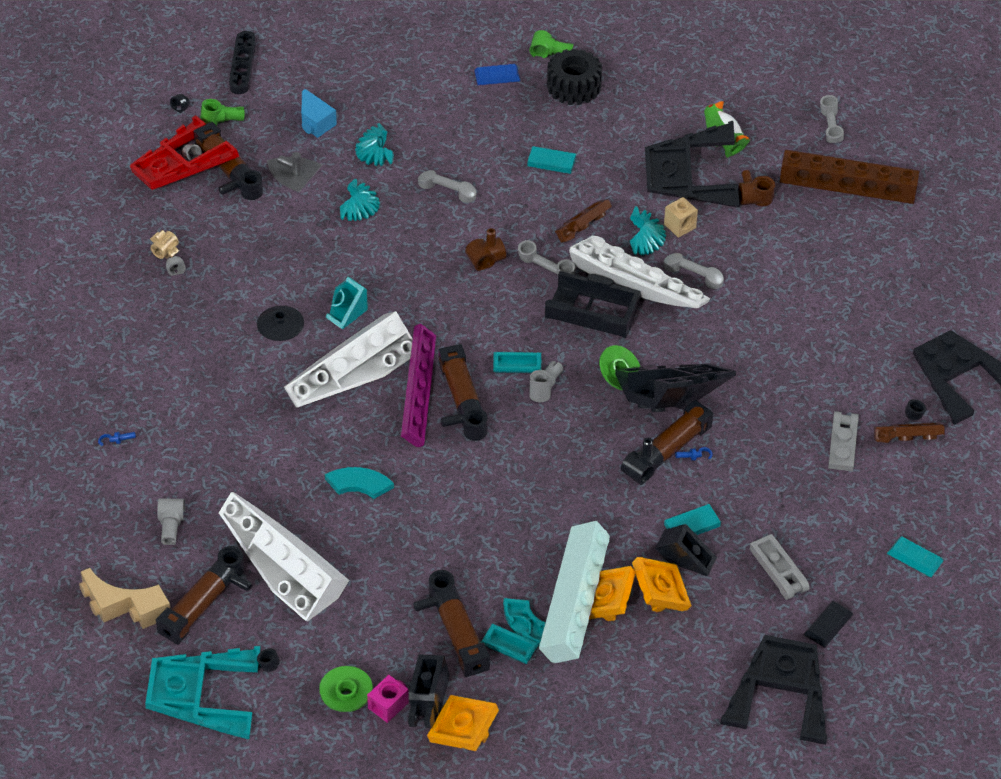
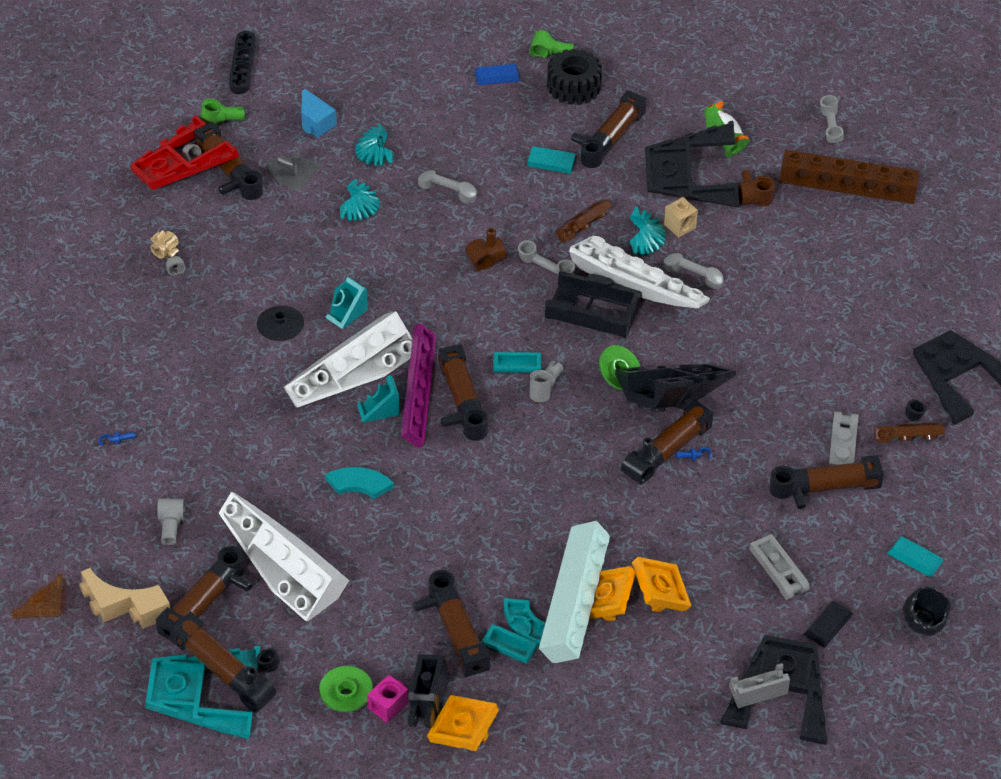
black hinge [170,94,190,113] -> none
black slope [655,524,717,576] -> none
teal tile [664,504,721,535] -> none
none -> clear orange tile [12,574,63,618]
none -> piece [169,611,276,713]
none -> teal slope [357,375,399,423]
none -> piece [571,90,647,168]
none -> light grey hinge [729,663,790,708]
none -> piece [769,455,884,509]
none -> black hair [902,586,951,636]

